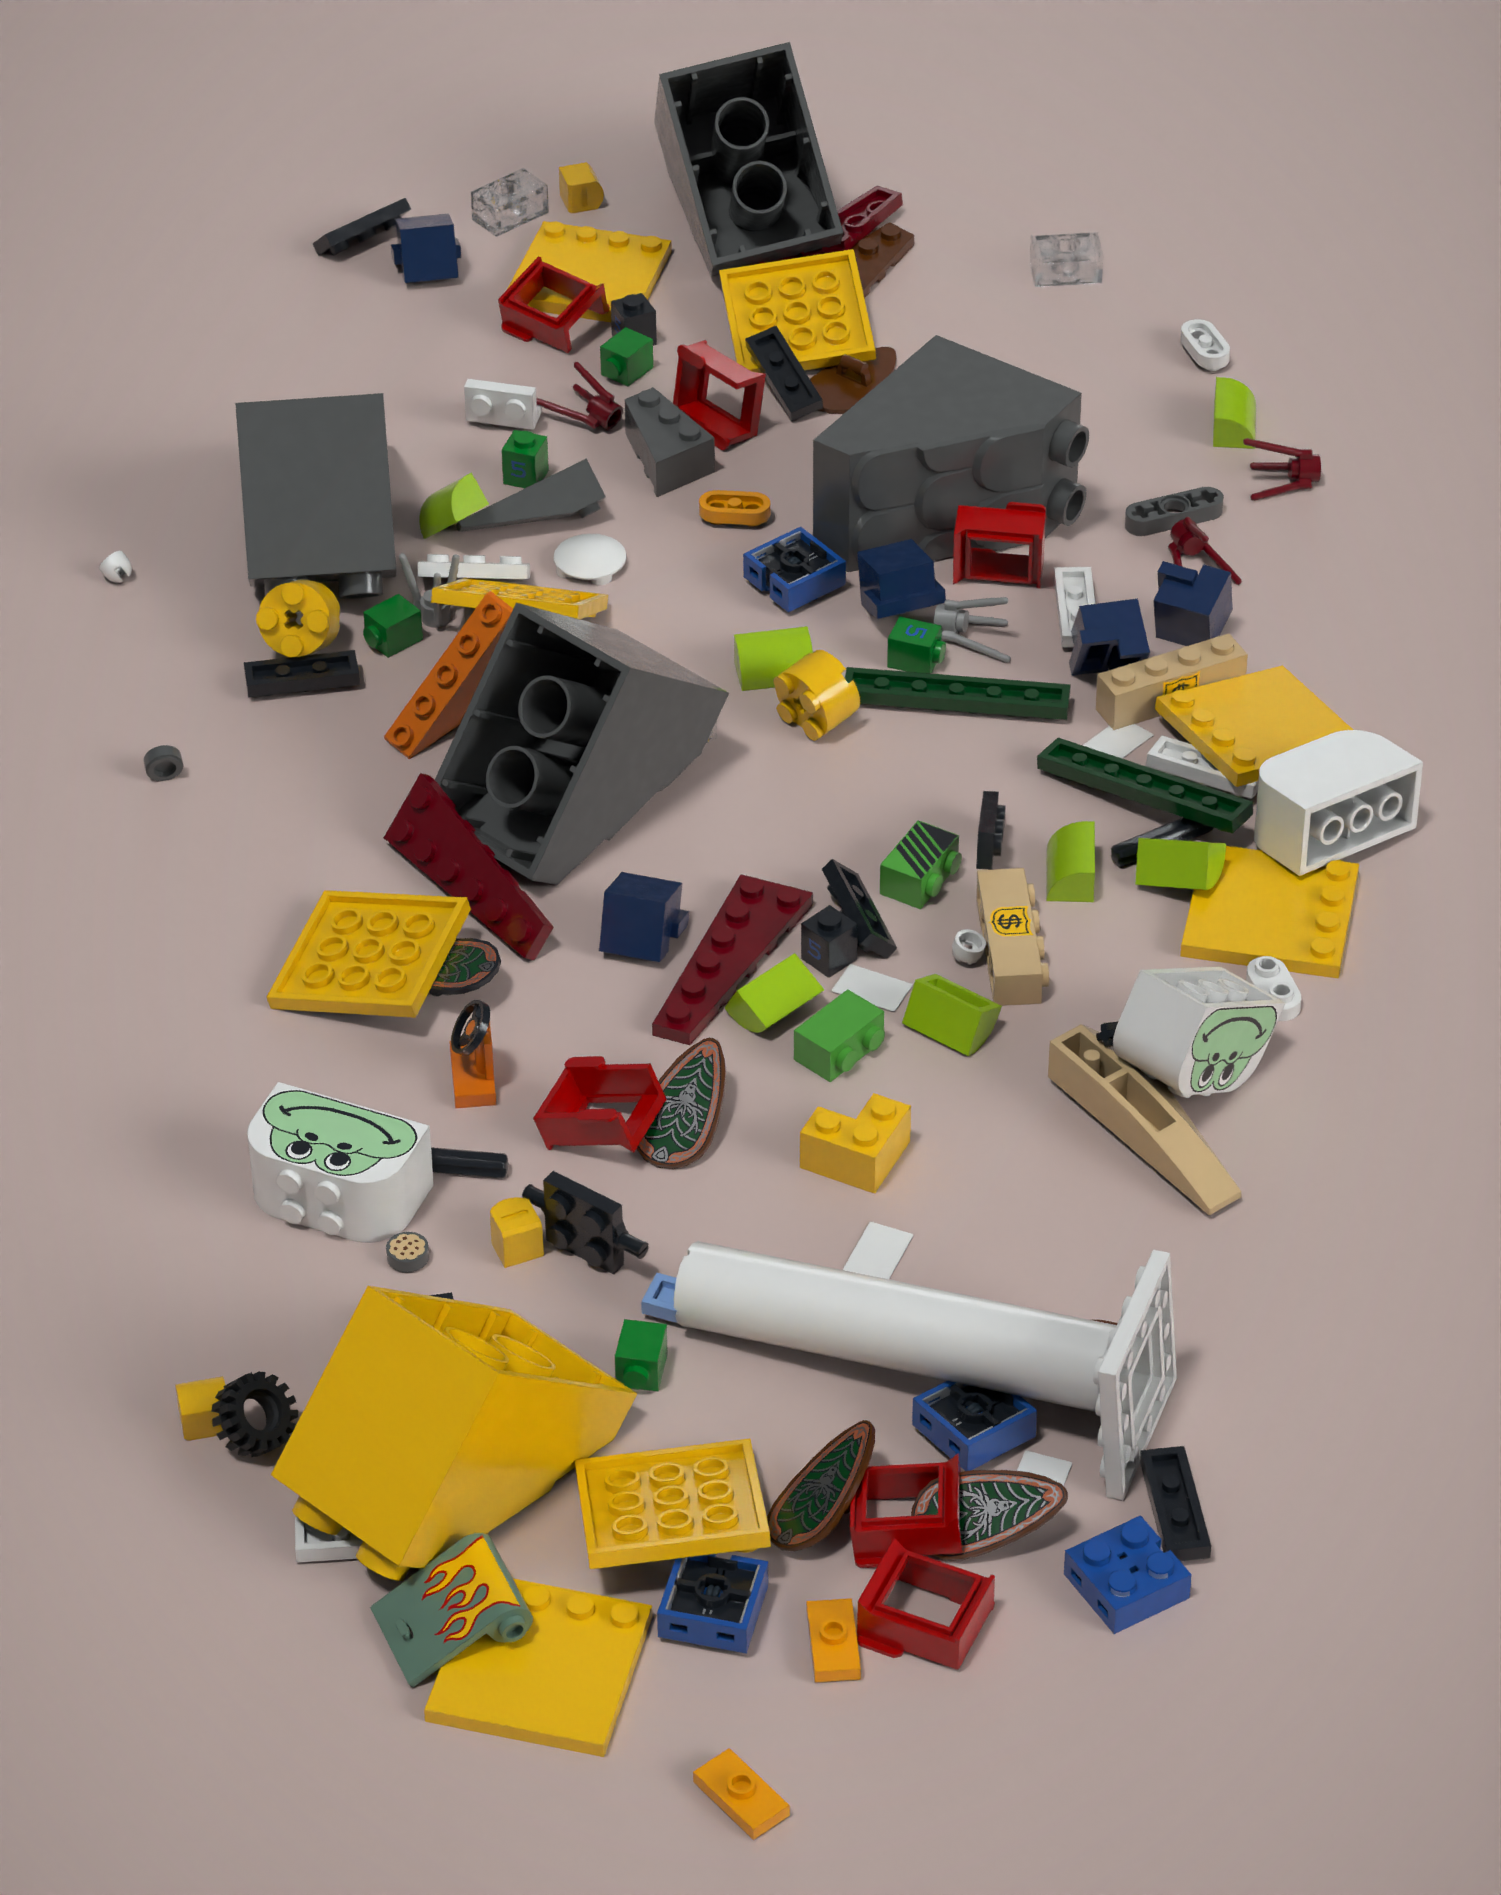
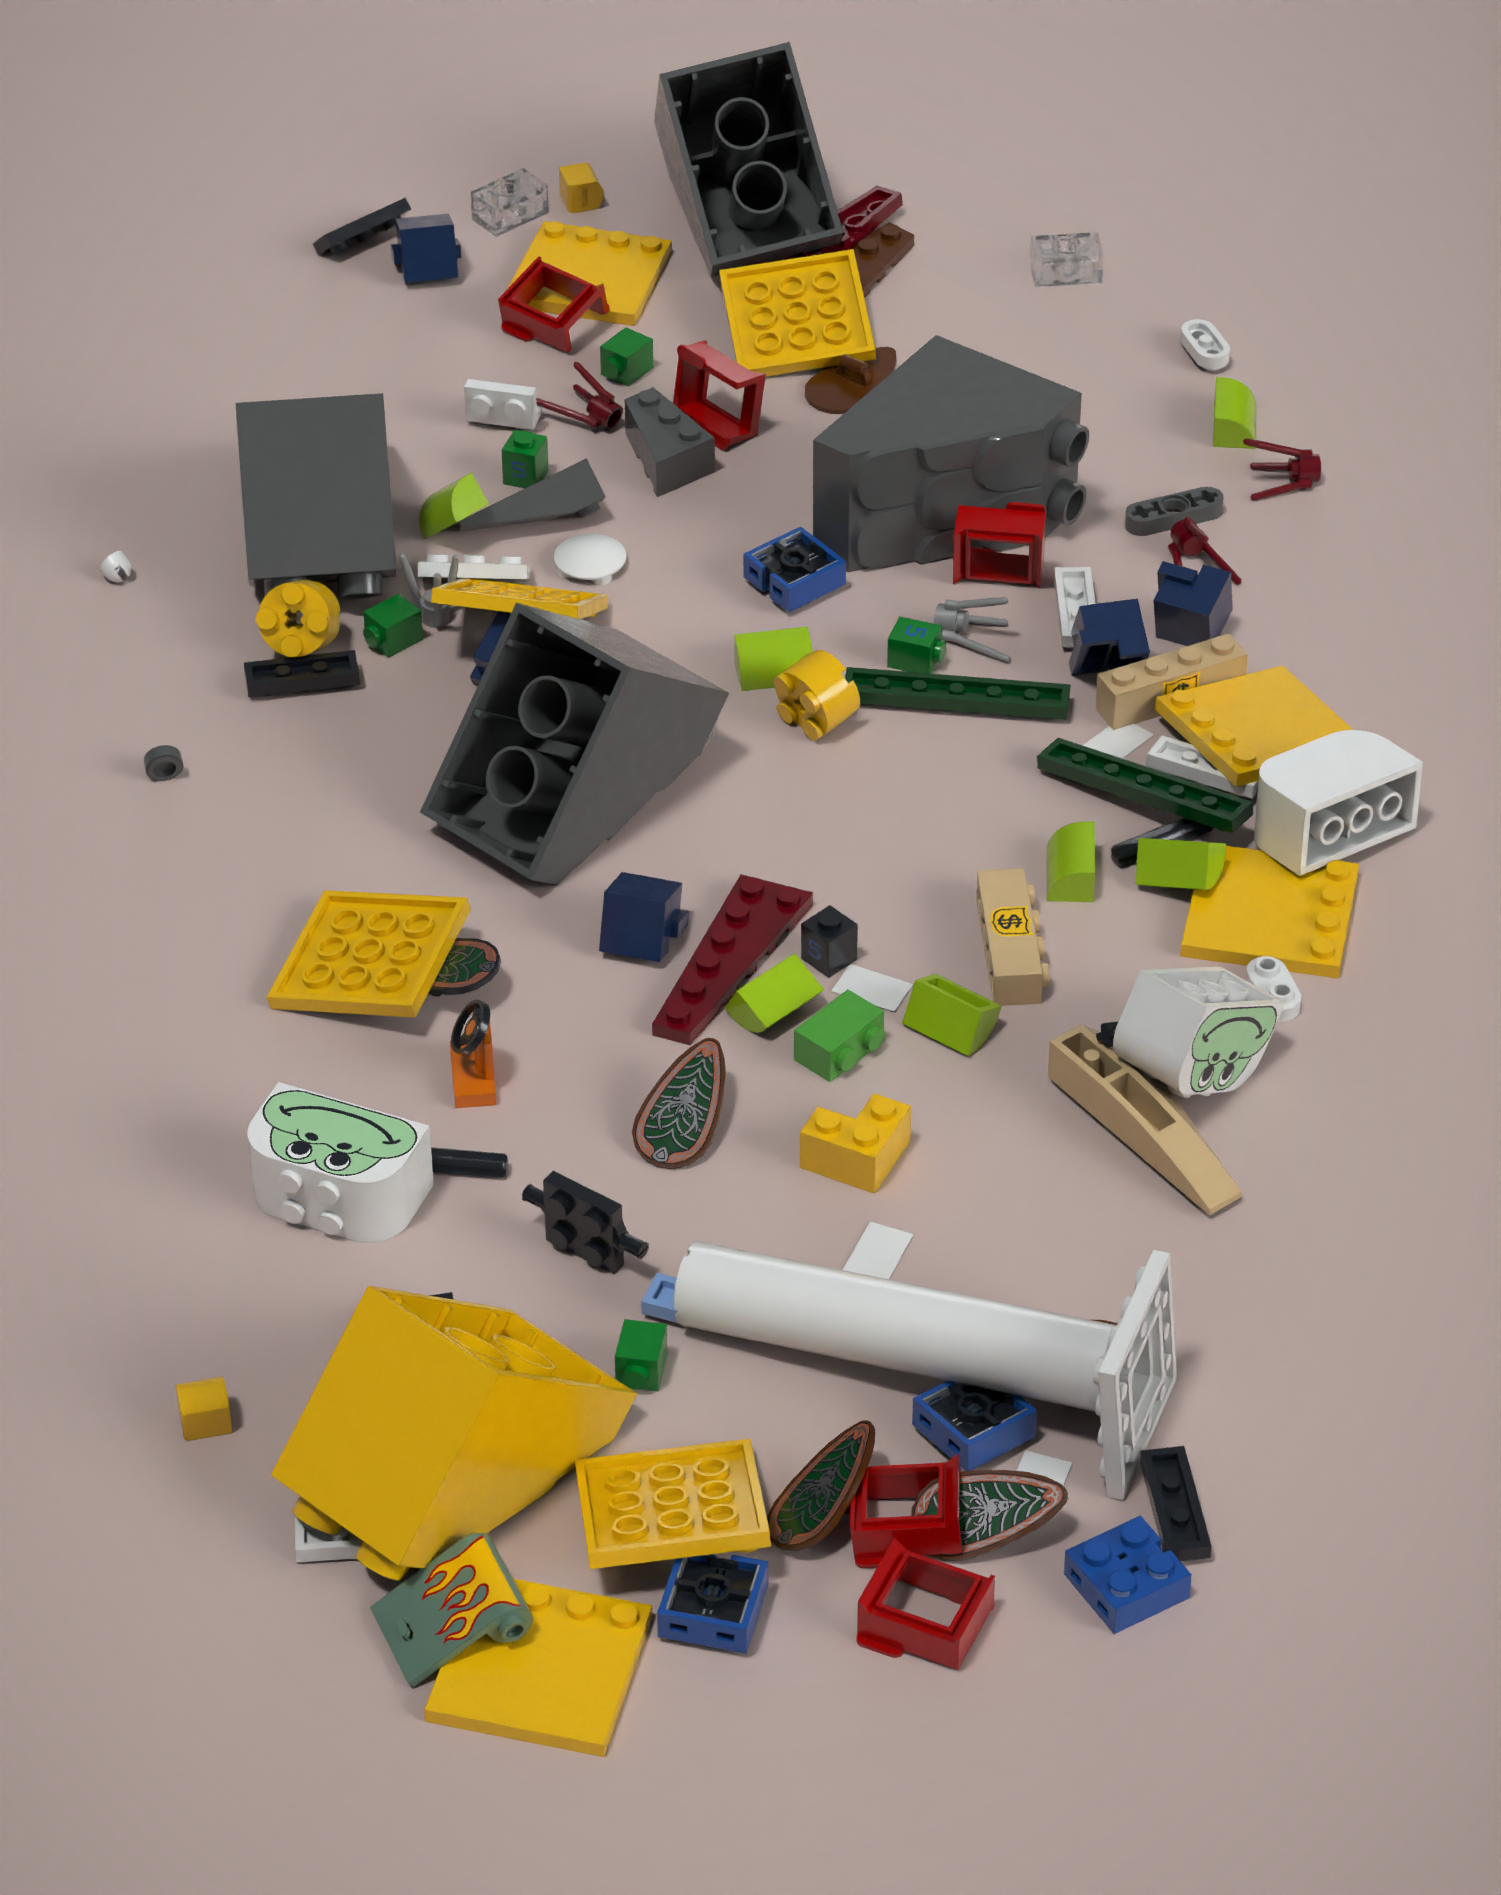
black tyre [211,1371,298,1457] -> none
dark red wing [383,773,554,961] -> none
orange slope [384,591,513,759] -> none
tile [386,1232,429,1272] -> none
yellow piece [490,1197,544,1268] -> none
red piece [533,1056,667,1153] -> none
black brick [611,293,657,346] -> none
light orange plate [693,1748,790,1840] -> none
light orange plate [699,490,771,526] -> none
black plate [745,326,823,421] -> none
light orange plate [806,1598,861,1682] -> none
black plate [822,859,897,959] -> none
dark blue plate [857,539,946,619] -> none
bright green brick [880,820,962,910] -> none
white hinge [952,929,986,964] -> none
black plate [976,791,1006,870] -> none

